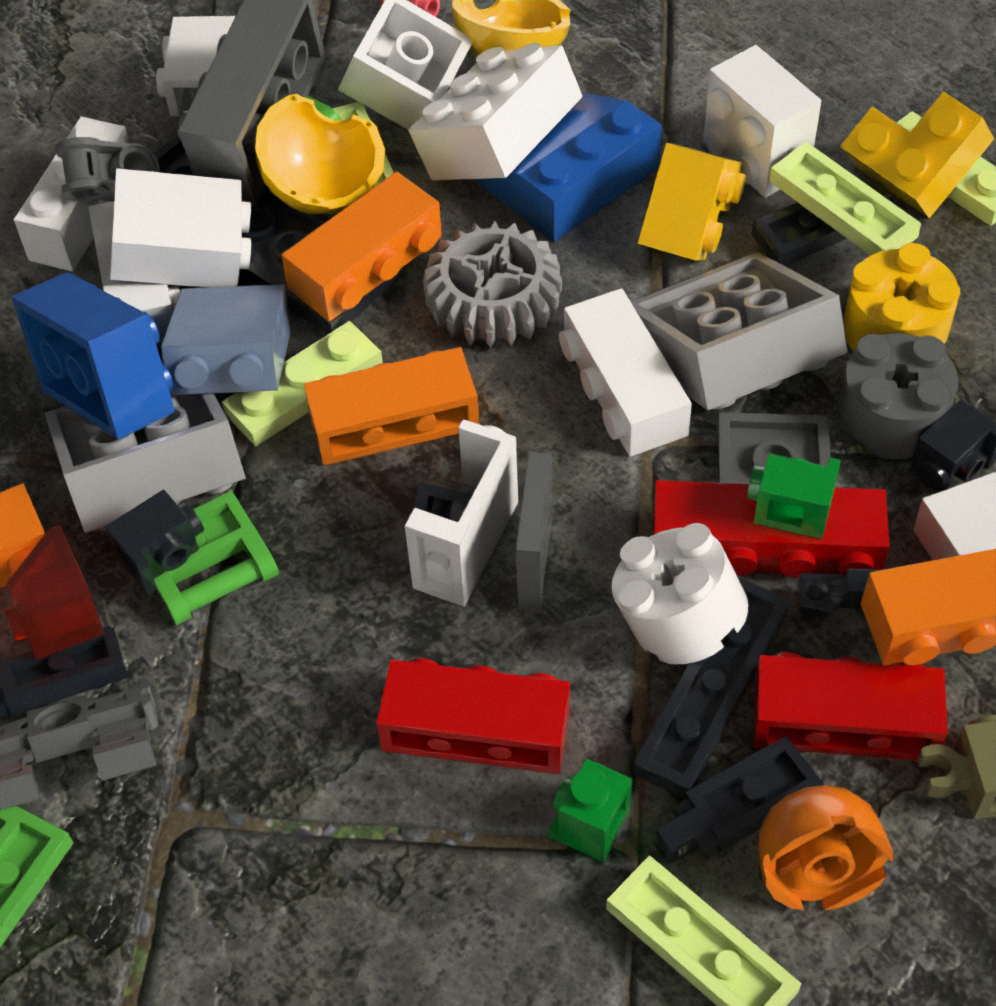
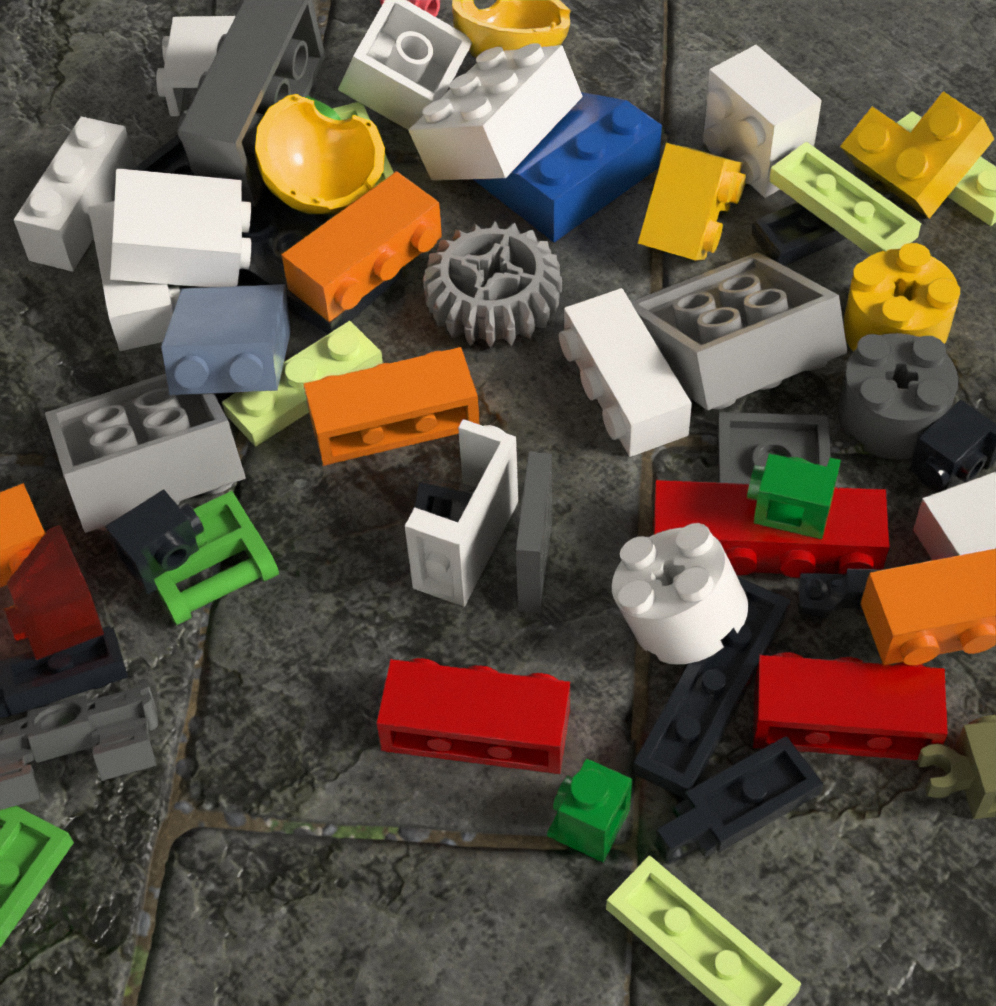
blue brick [11,272,175,440] -> none
dark grey piece [55,137,159,201] -> none
orange cylinder [758,785,893,910] -> none

